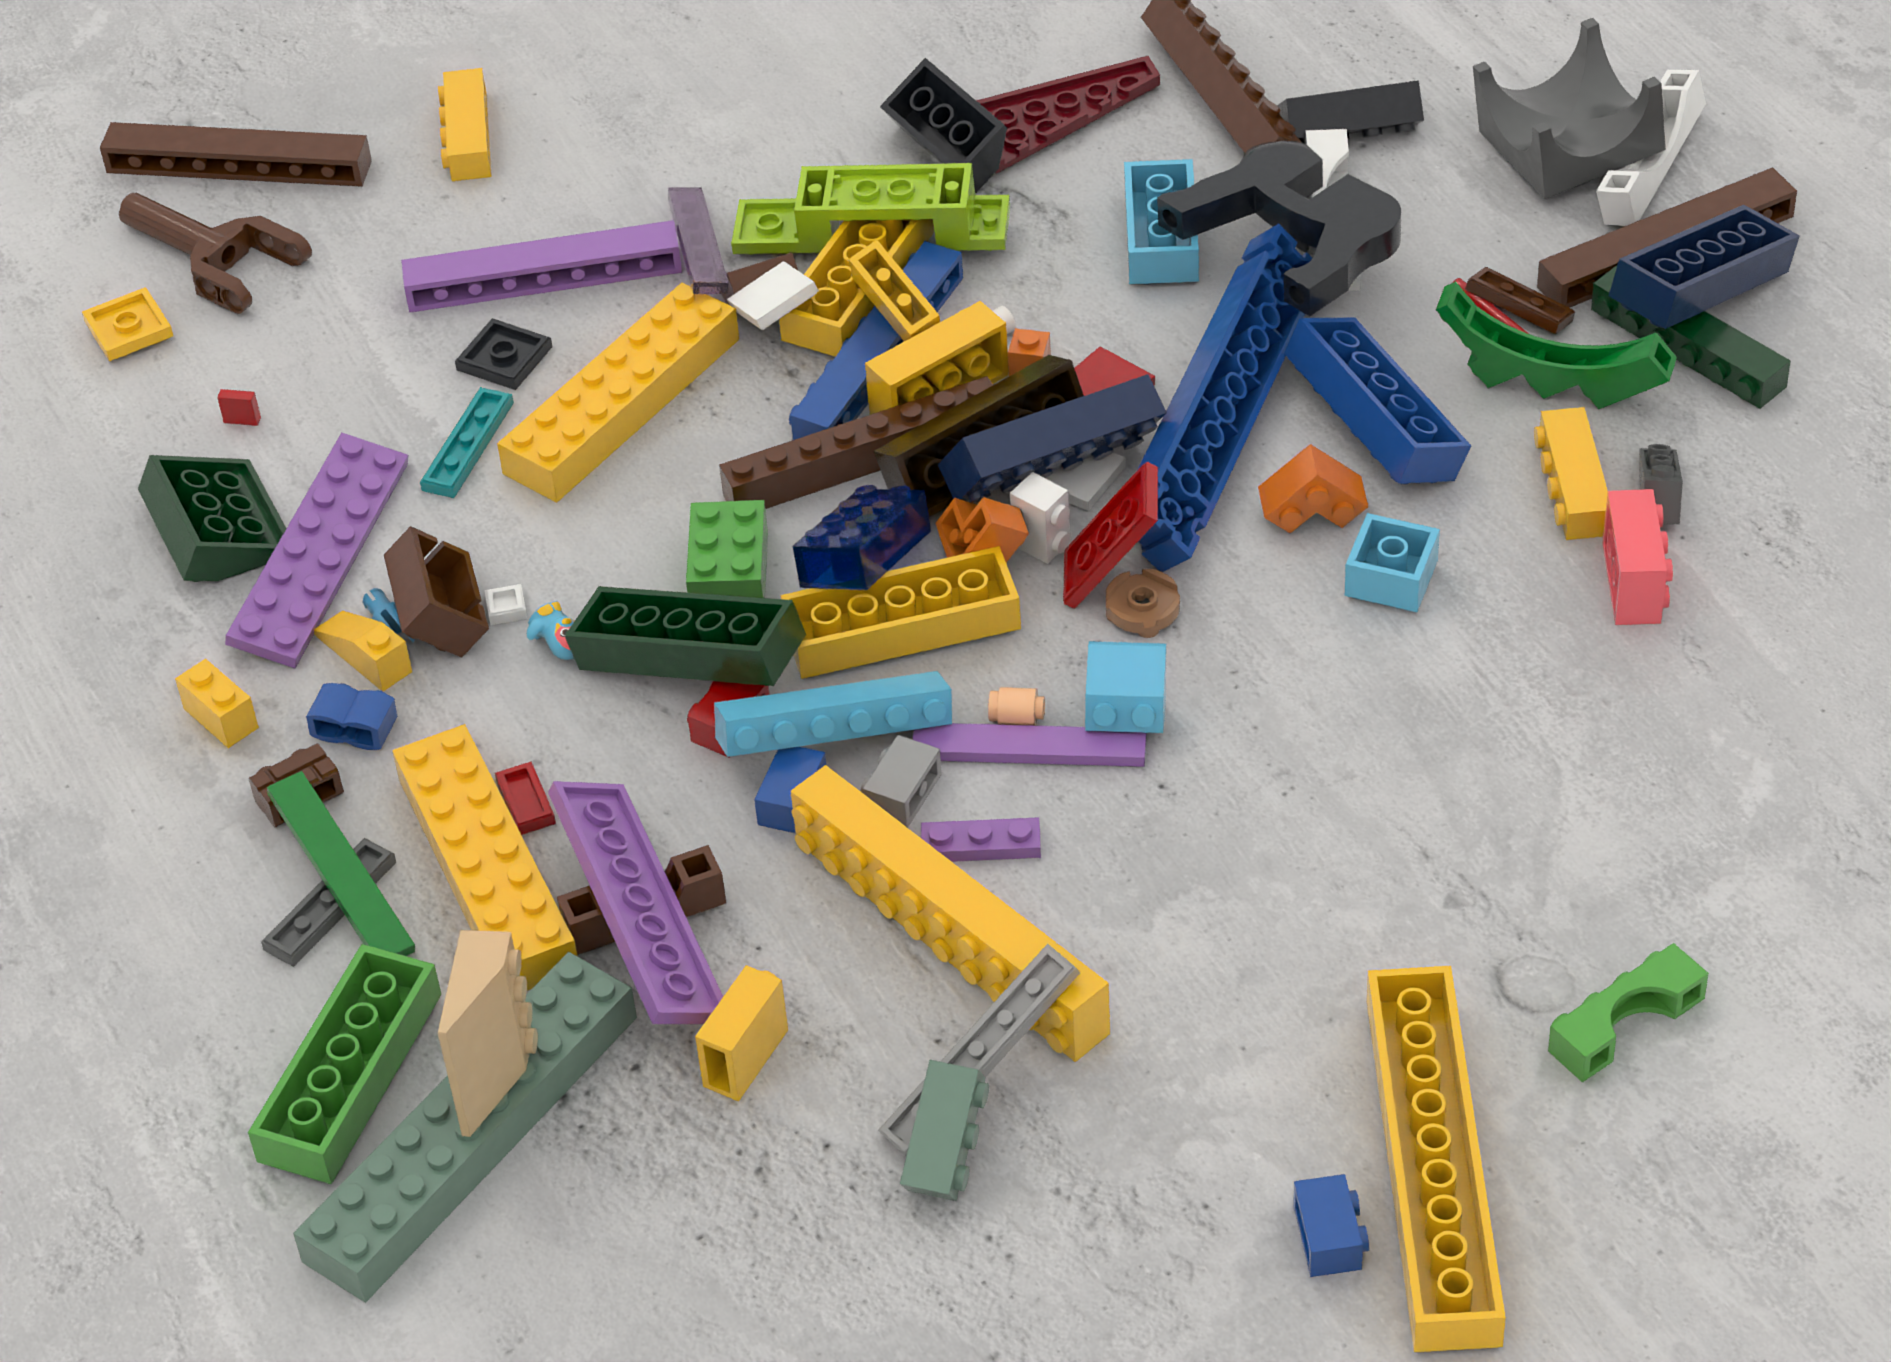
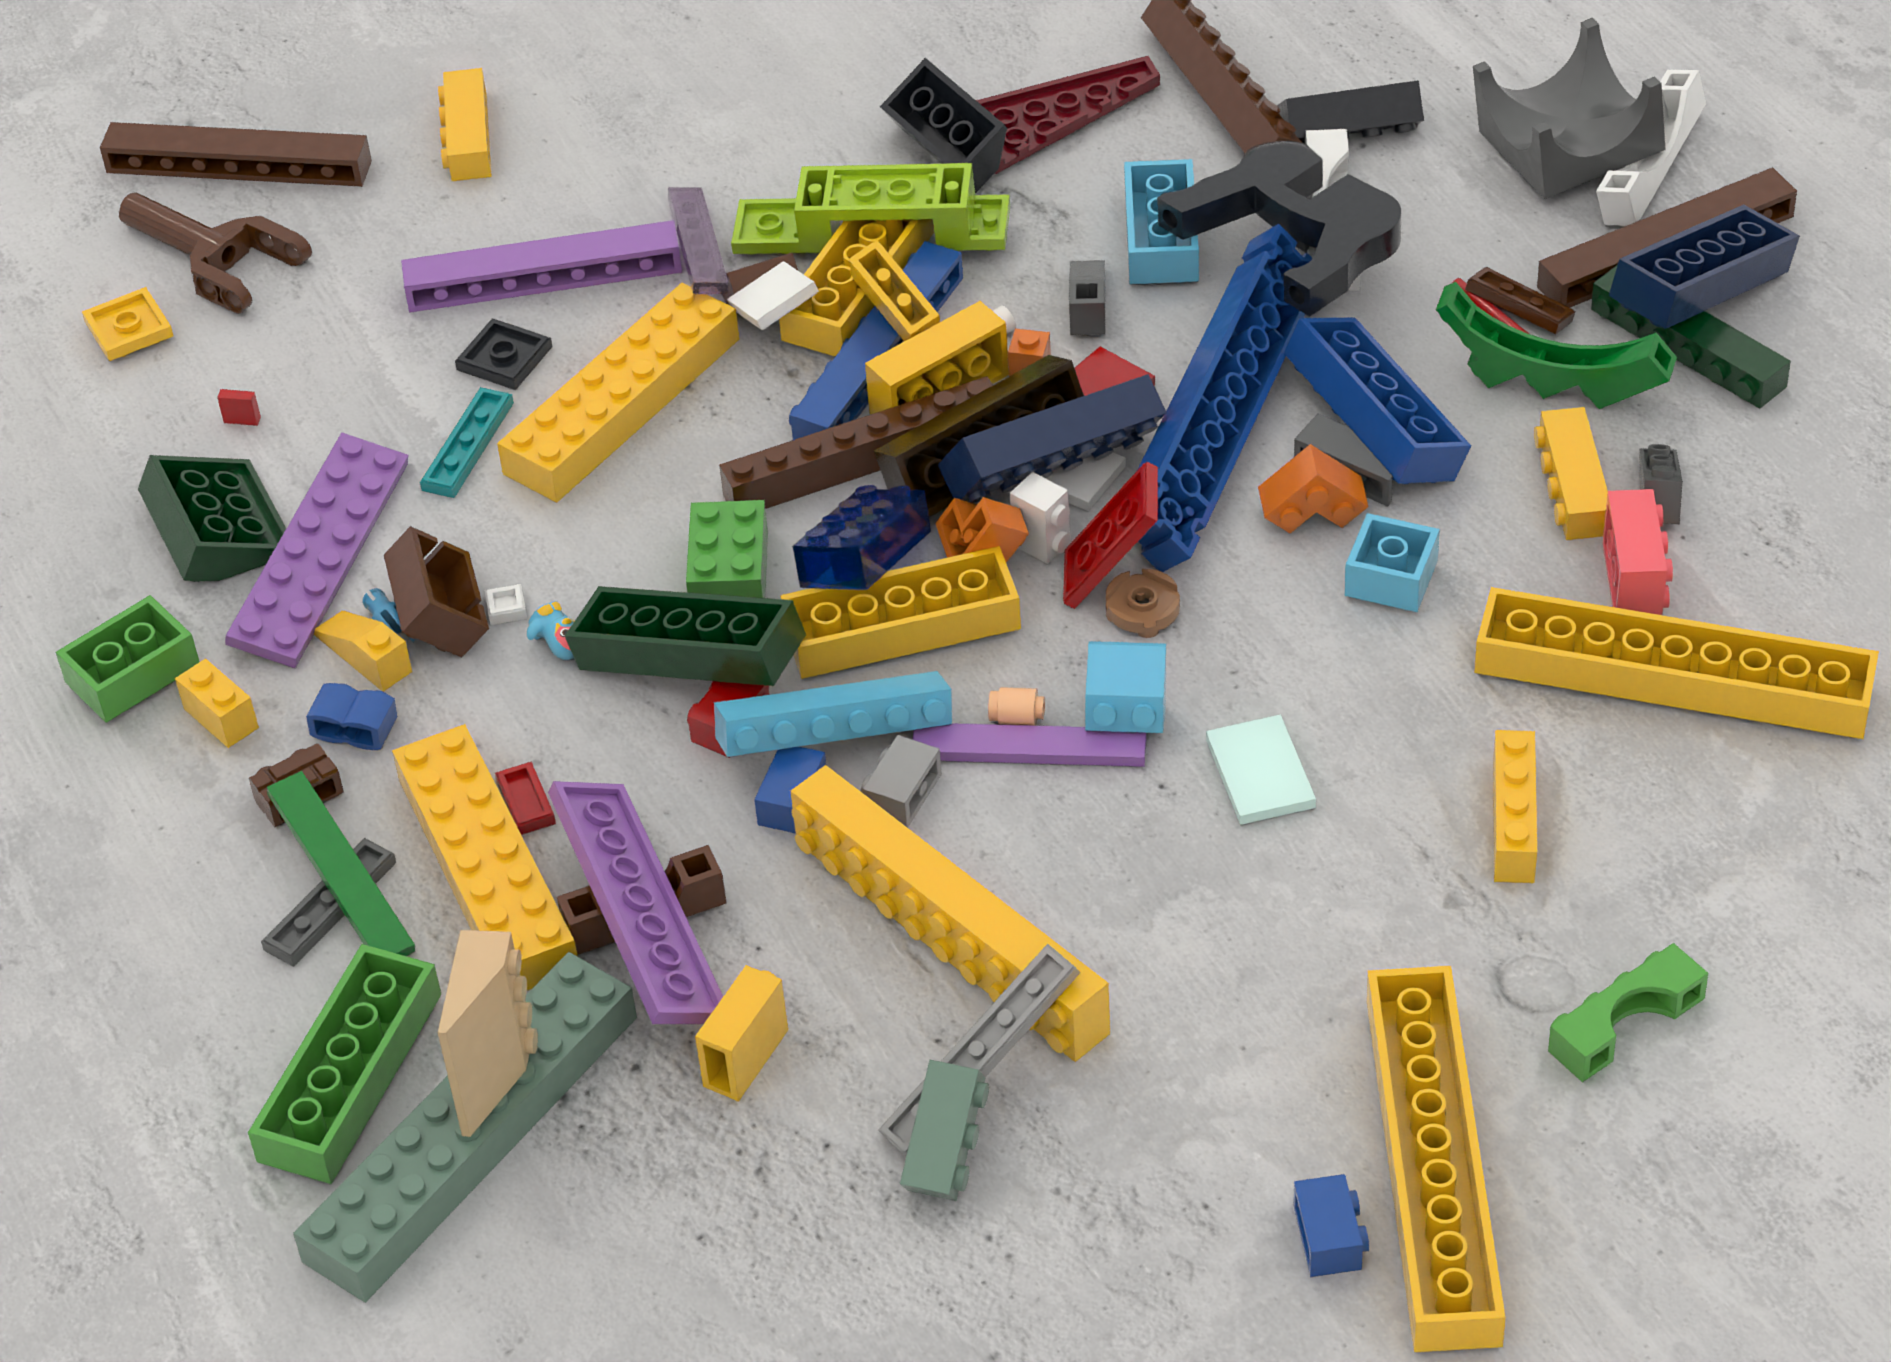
medium lavender plate [921,817,1041,862] -> none
none -> bright green brick [55,595,200,723]
none -> dark grey slope [1069,260,1105,335]
none -> light aqua tile [1206,714,1316,825]
none -> dark grey slope [1294,413,1393,506]
none -> yellow brick [1474,587,1879,739]
none -> yellow brick [1493,730,1537,883]

